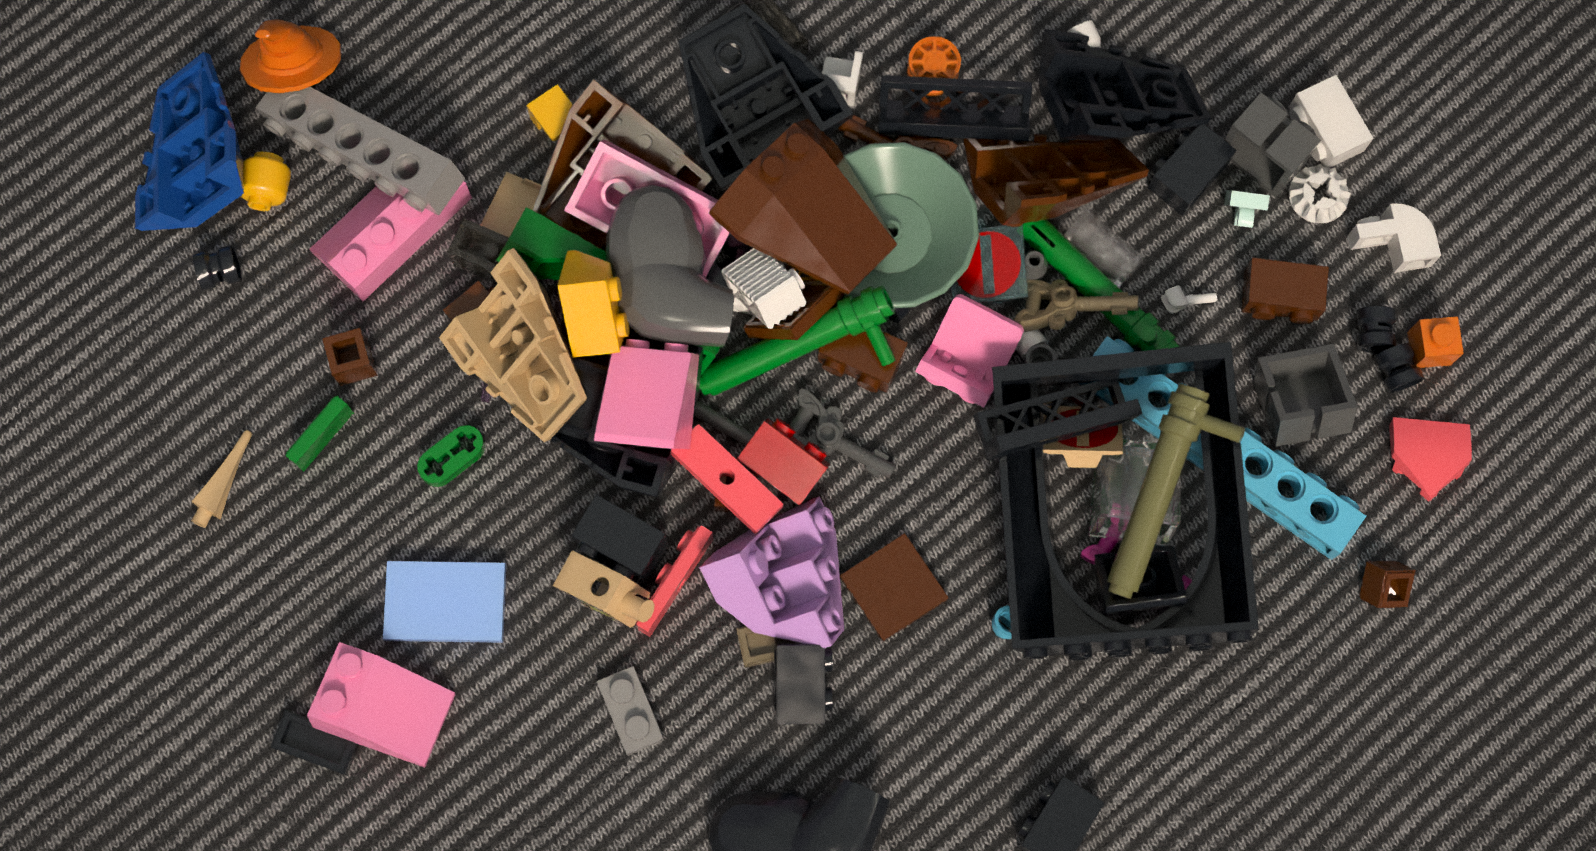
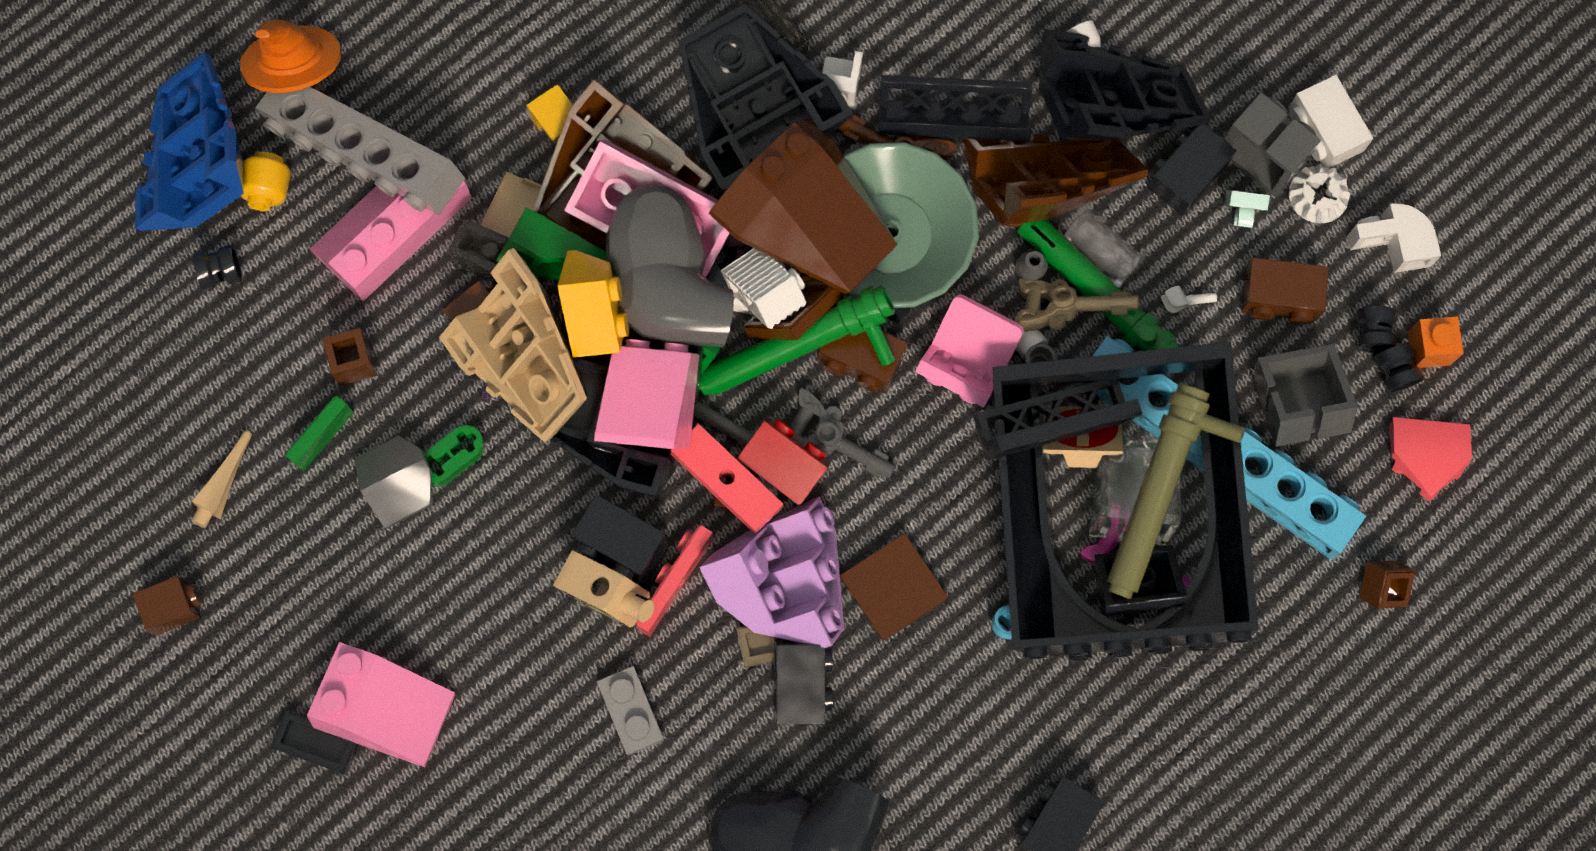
light blue tile [383,561,506,643] -> none
orange wheel [907,36,961,97] -> none
piece [951,225,1028,305] -> none
none -> reddish brown brick [132,576,202,636]
none -> slope [354,435,433,529]

